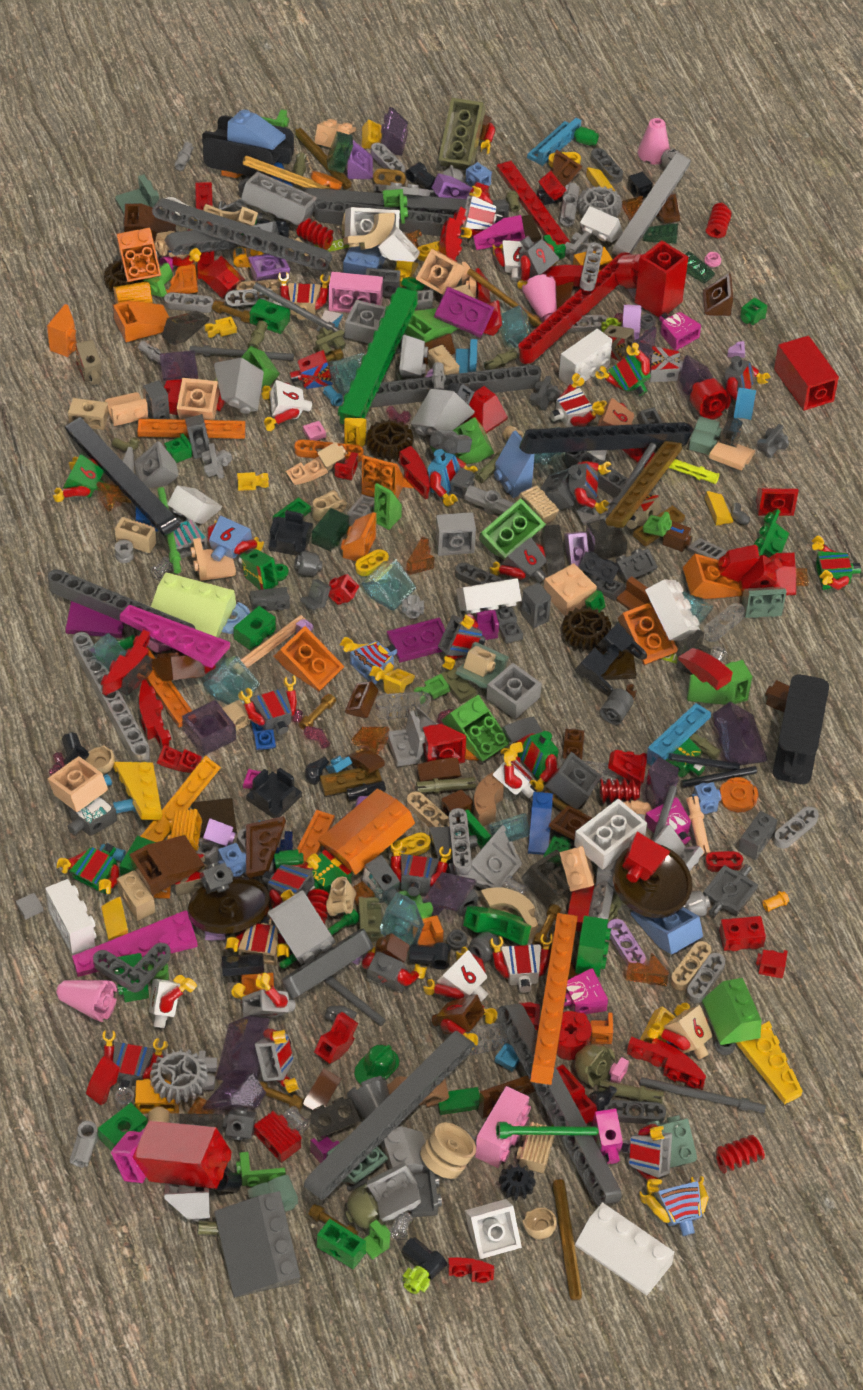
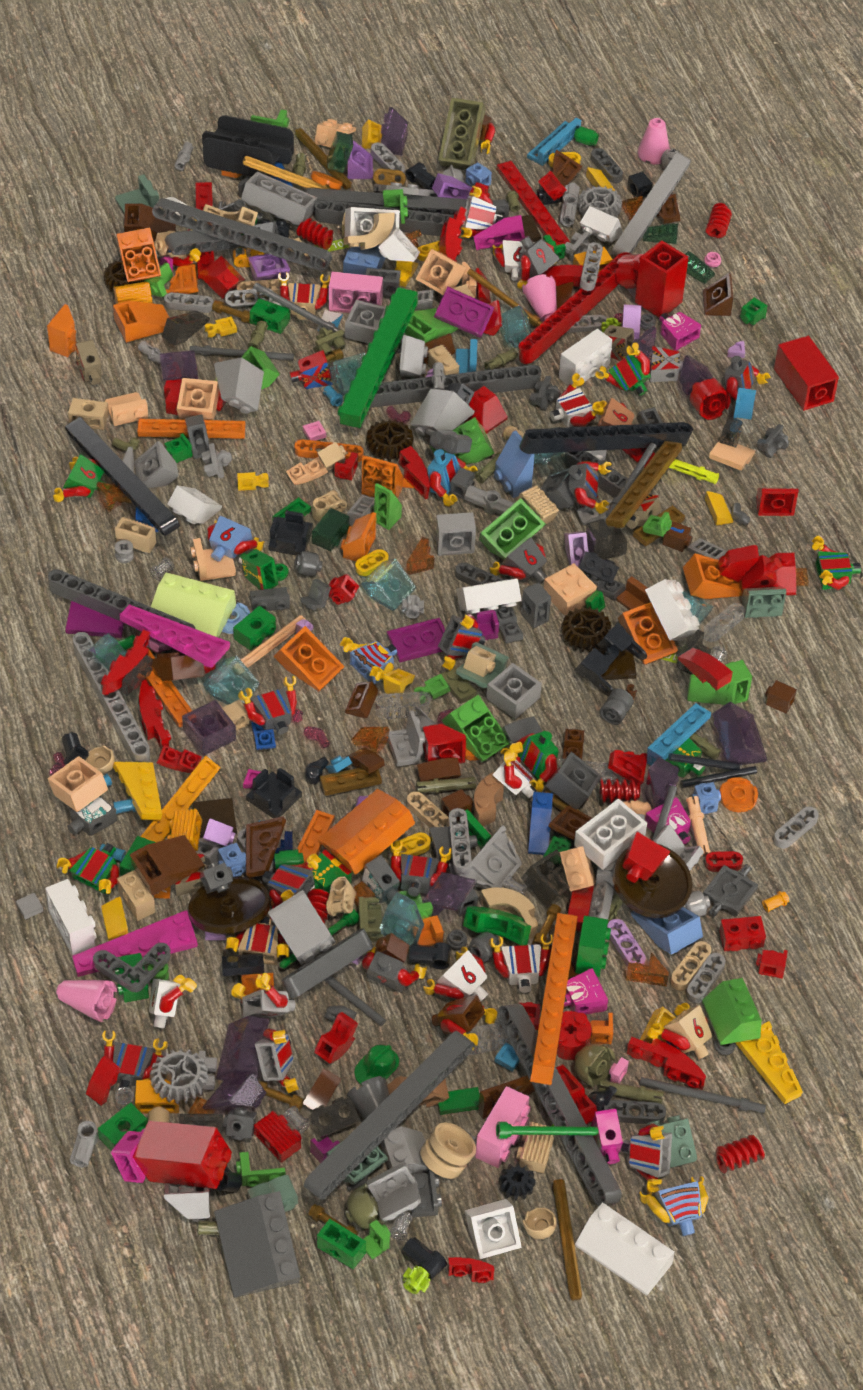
dark grey brick [143,380,170,419] -> none
bright green bar [157,487,181,574] -> none
light grey torso [173,518,207,558] -> none
medium blue slope [227,110,286,150] -> none
white torso [261,380,312,431] -> none
pearl gold bar [299,694,336,731] -> none
yellow slope [344,418,366,448] -> none
black axle [346,781,386,801] -> none
green plate [401,277,425,291] -> none
clear light blue slope [488,813,530,842] -> none
clear smoke slope [540,524,566,577] -> none
dark grey bracket [615,548,658,583] -> none
sand green brick [689,417,722,455] -> none
dark grey brick [738,811,778,860] -> none
green bracket [753,509,789,557] -> none
black piece [773,674,829,784] -> none

